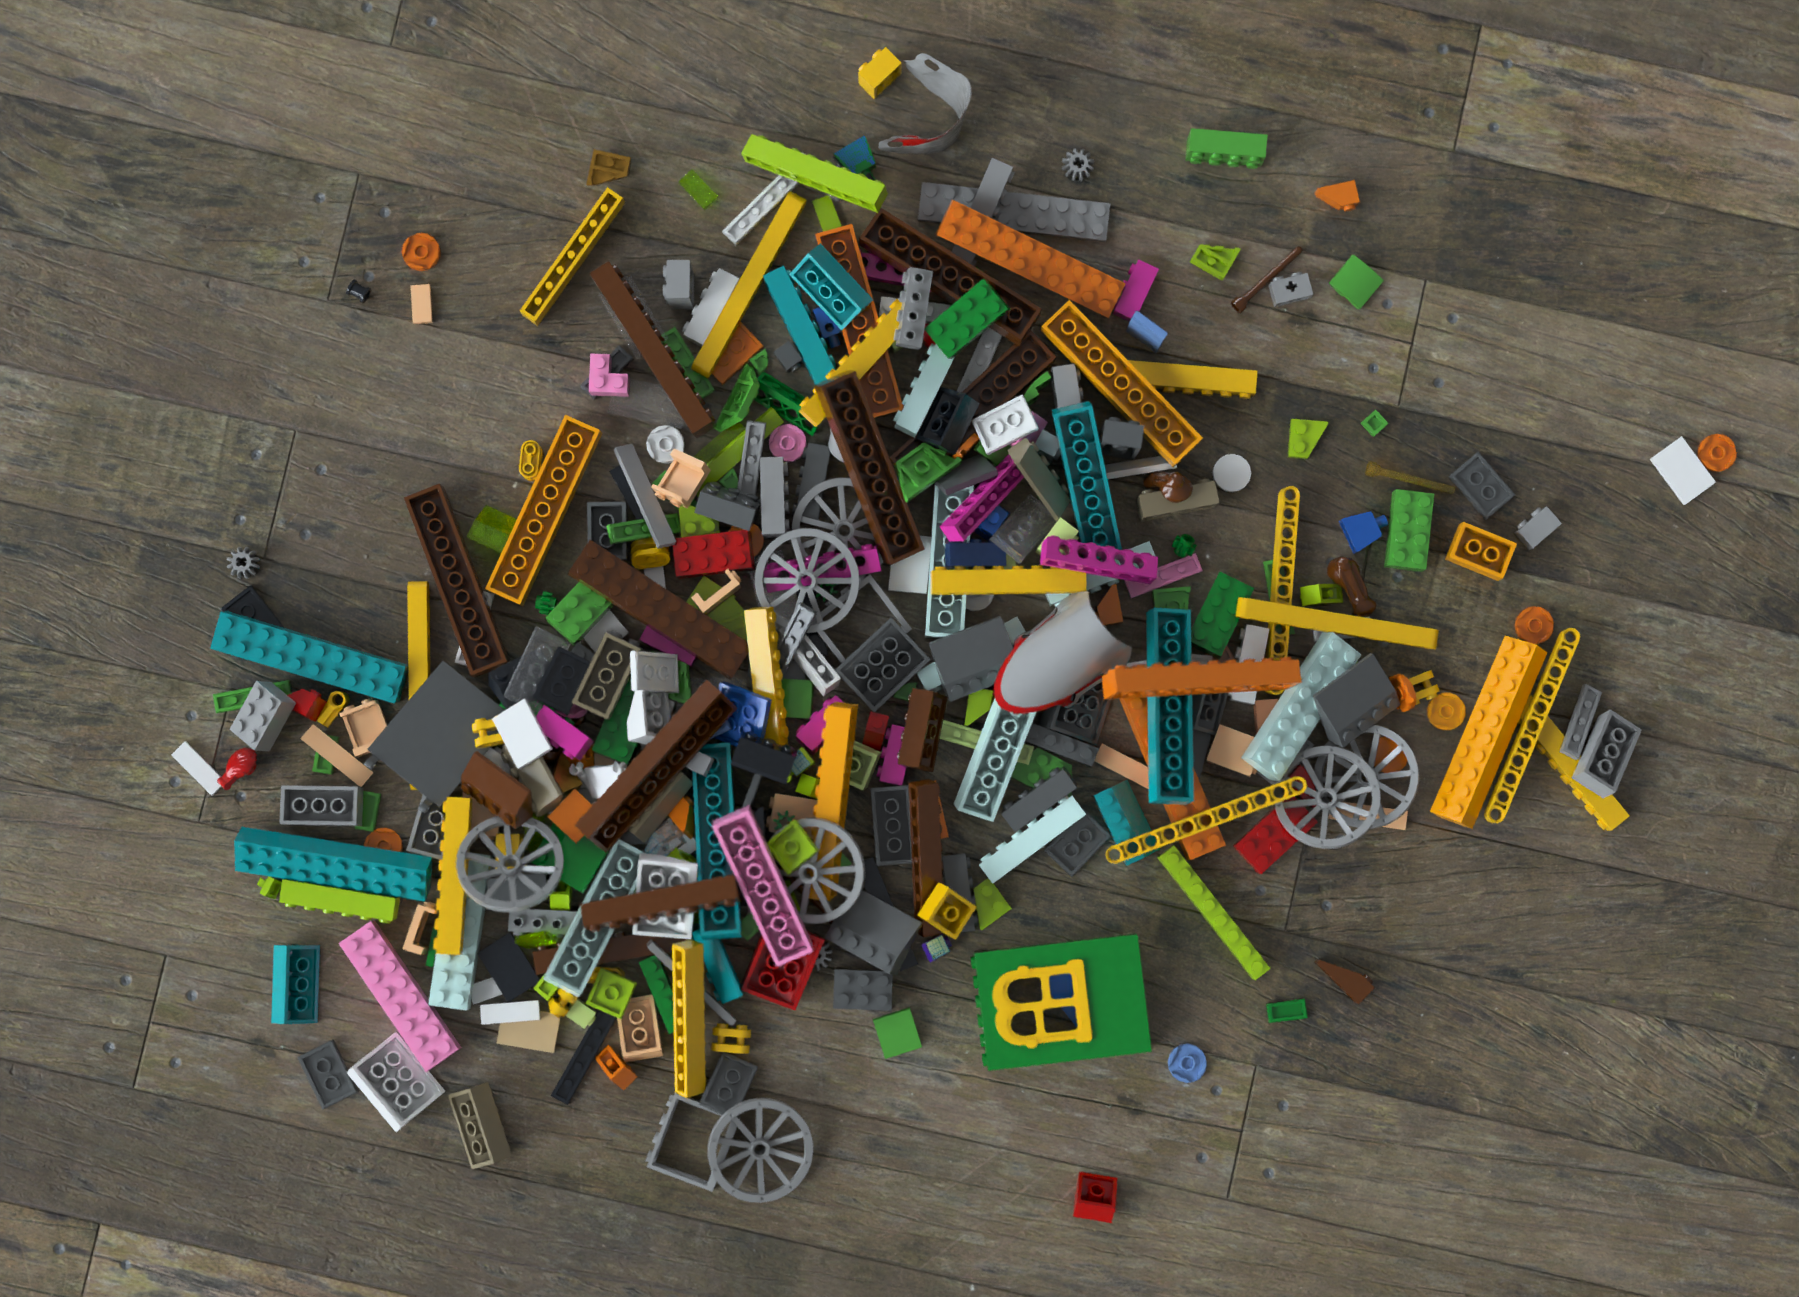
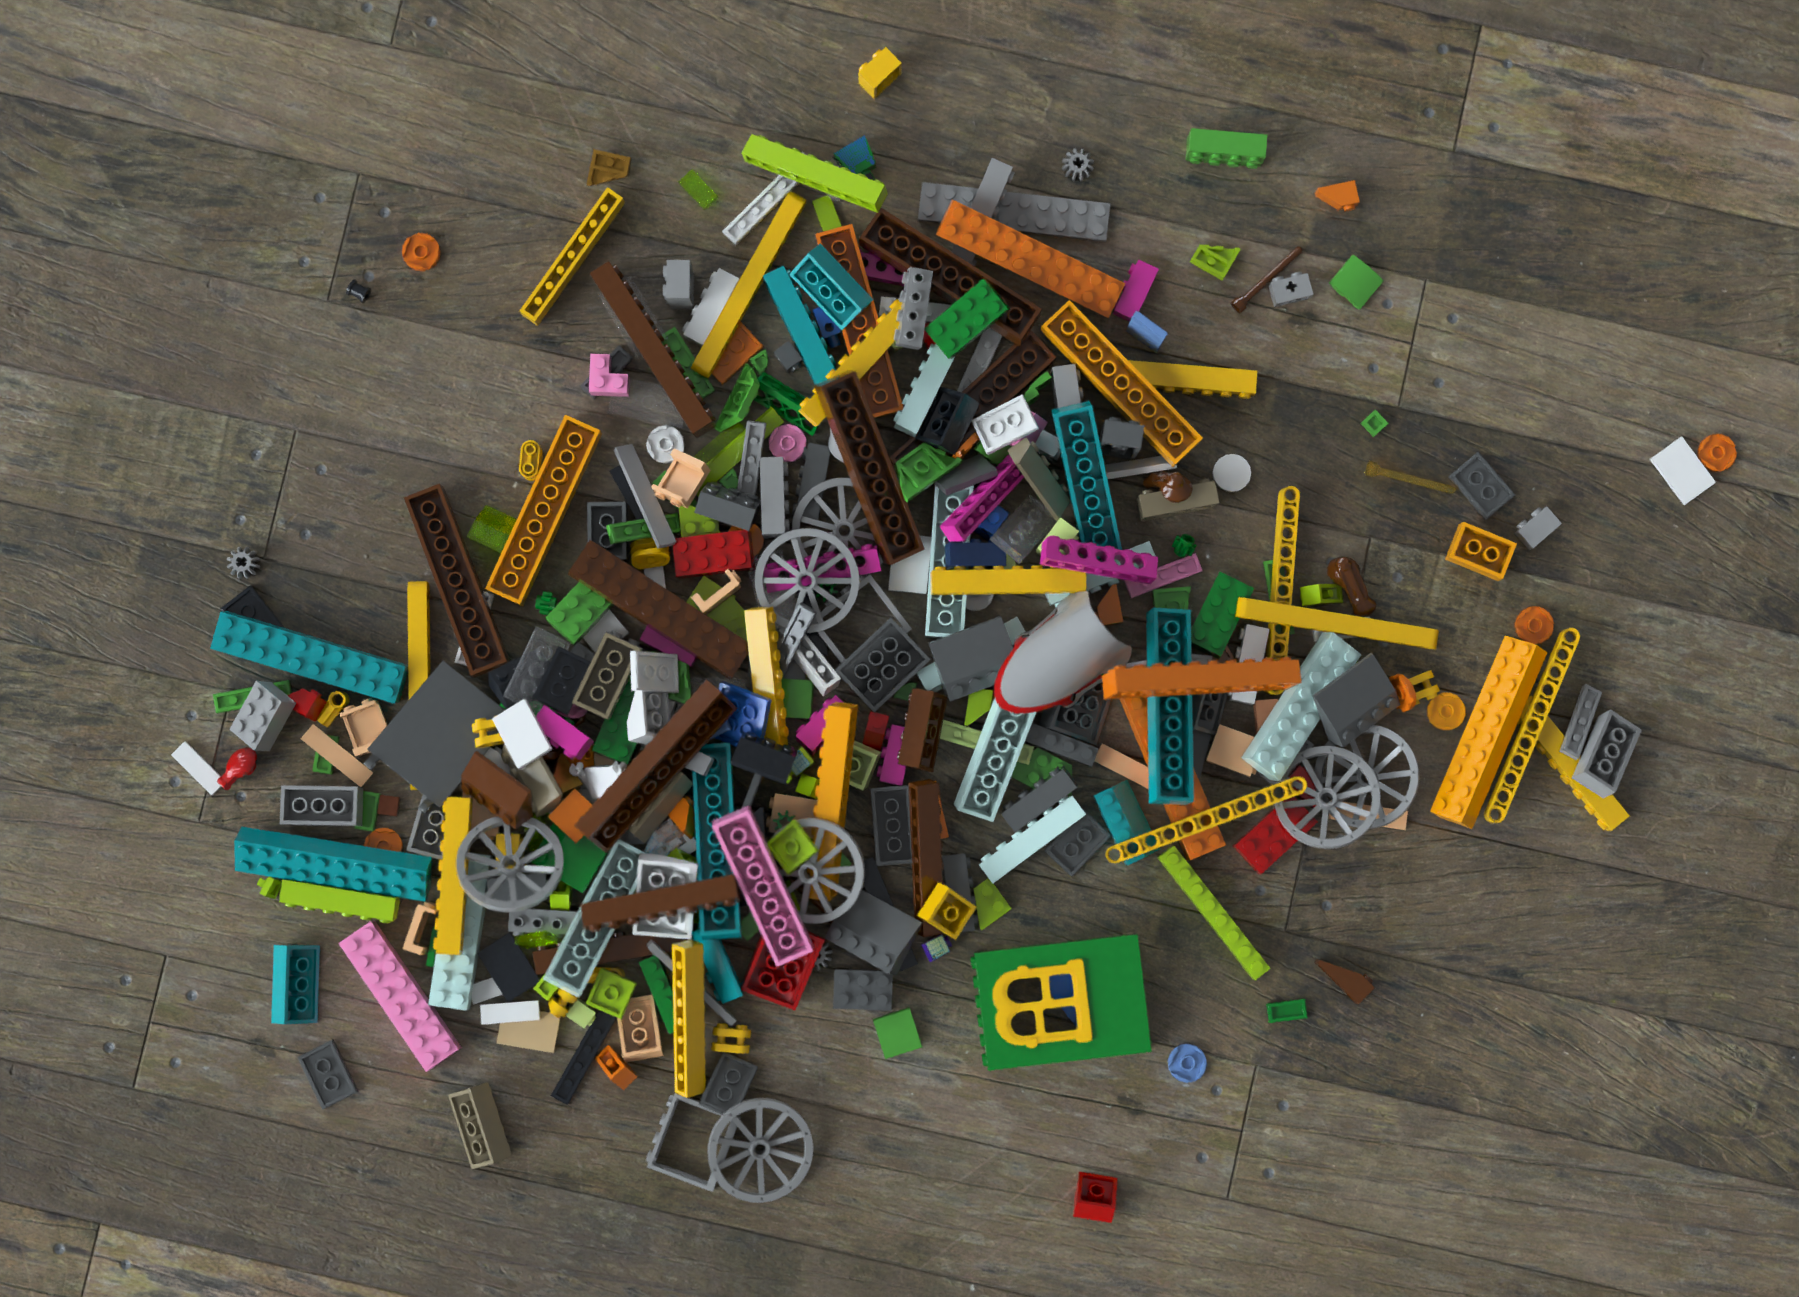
white slope [347,1032,445,1132] -> none
light nougat tile [411,284,433,324] -> none
light grey piece [878,53,971,154] -> none
lime wing [1288,419,1328,459] -> none
blue torso [1338,511,1388,554] -> none
orange tile [1370,736,1408,773] -> none
bright green brick [1384,489,1434,572] -> none
none -> copper tile [377,795,400,816]

